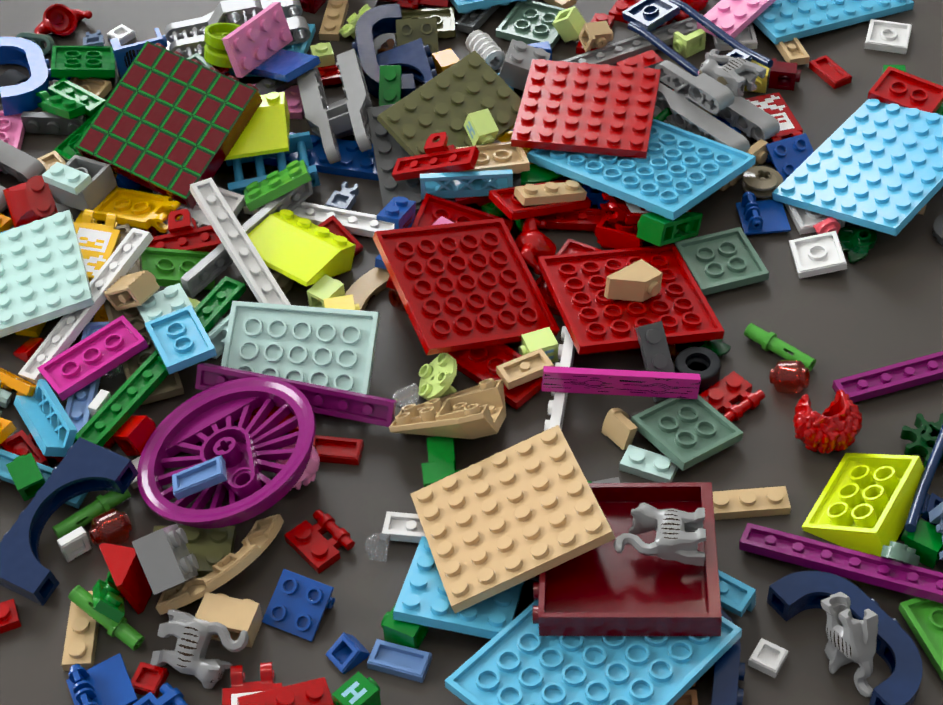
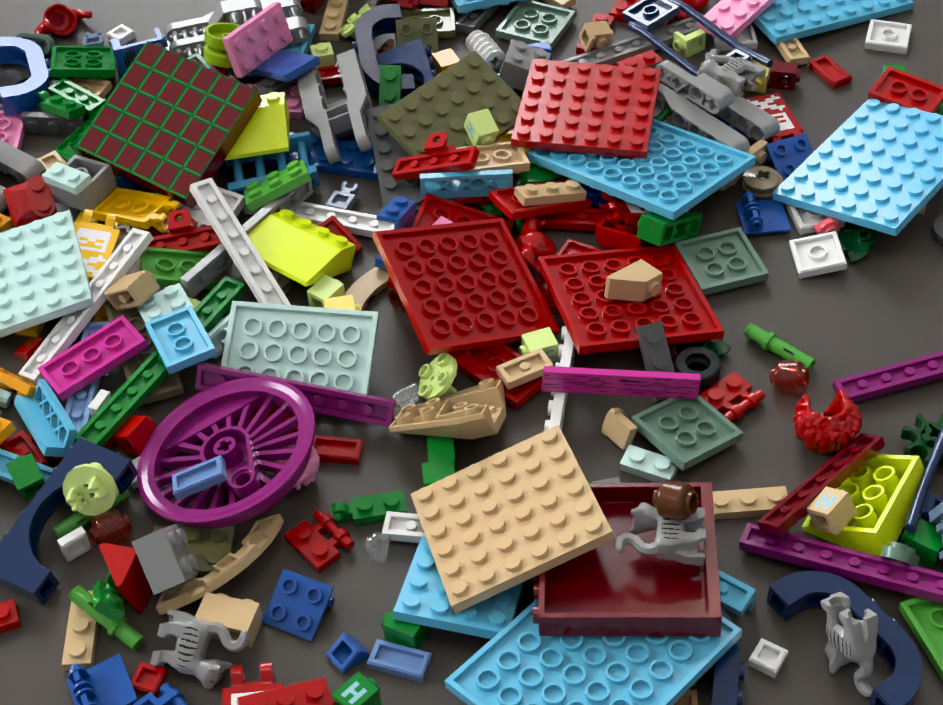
yellowish green brick [552,6,586,43] -> none
none -> yellowish green plate [63,462,119,516]
none -> green plate [331,490,407,526]
none -> reddish brown head [652,481,699,521]
none -> dark red plate [757,433,885,536]
none -> tan brick [806,486,857,535]

